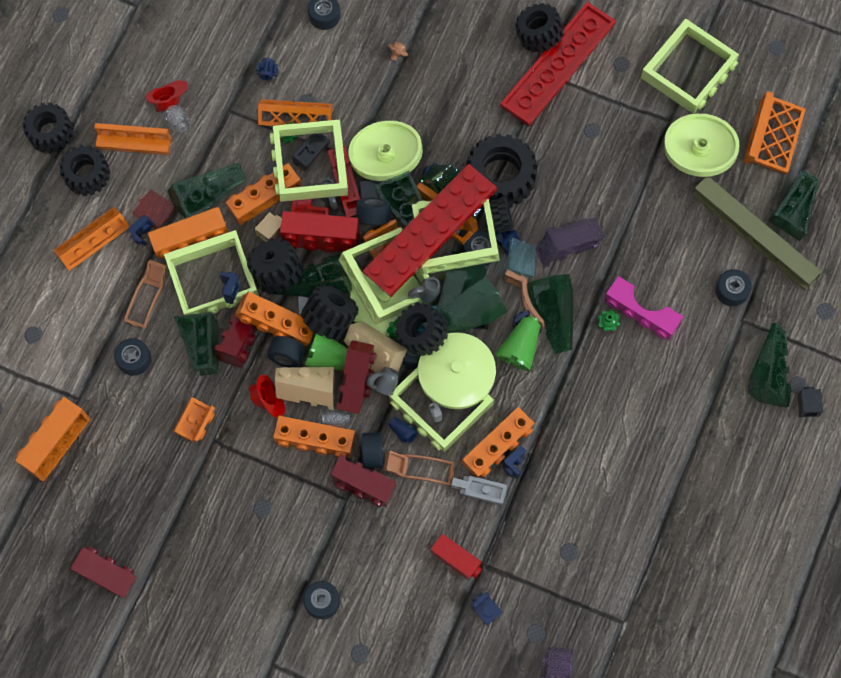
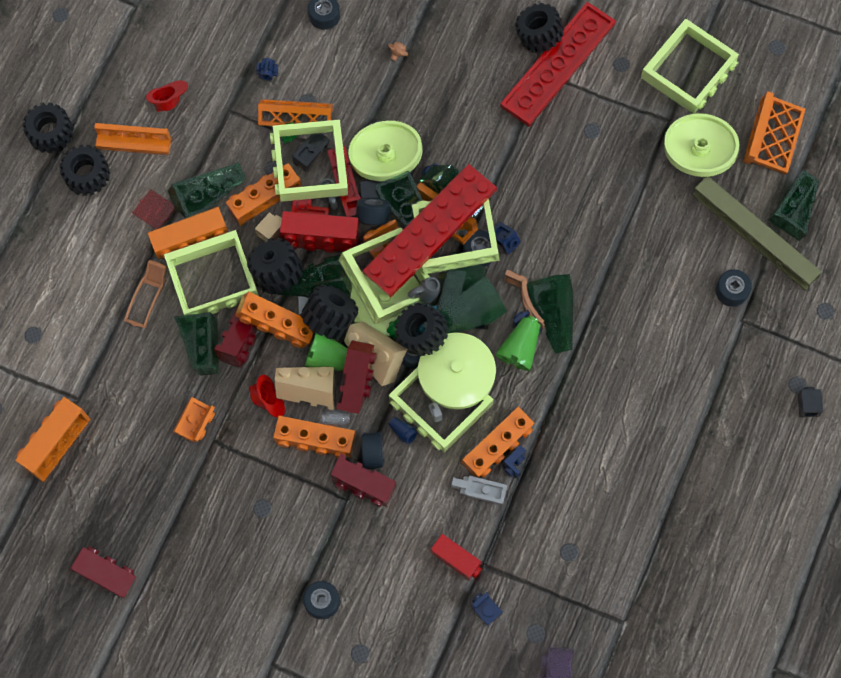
orange fence [53,207,130,271] -> none
black wheel [114,338,151,376] -> none
dark blue bracket [128,214,155,246] -> none
clear head [163,105,191,133] -> none
dark blue bracket [219,271,241,304] -> none
black wheel [267,336,305,368] -> none
dark grey piece [367,367,398,396] -> none
nougat piece [383,451,454,486] -> none
black tyre [466,134,537,207] -> none
black tyre [490,197,514,233] -> none
clear light blue piece [508,238,536,278] -> none
clear purple wedge [535,218,605,268] -> none
green plant [597,310,620,332] -> none
dark pink arch [605,276,684,340] -> none
clear green wedge [748,322,791,408] -> none

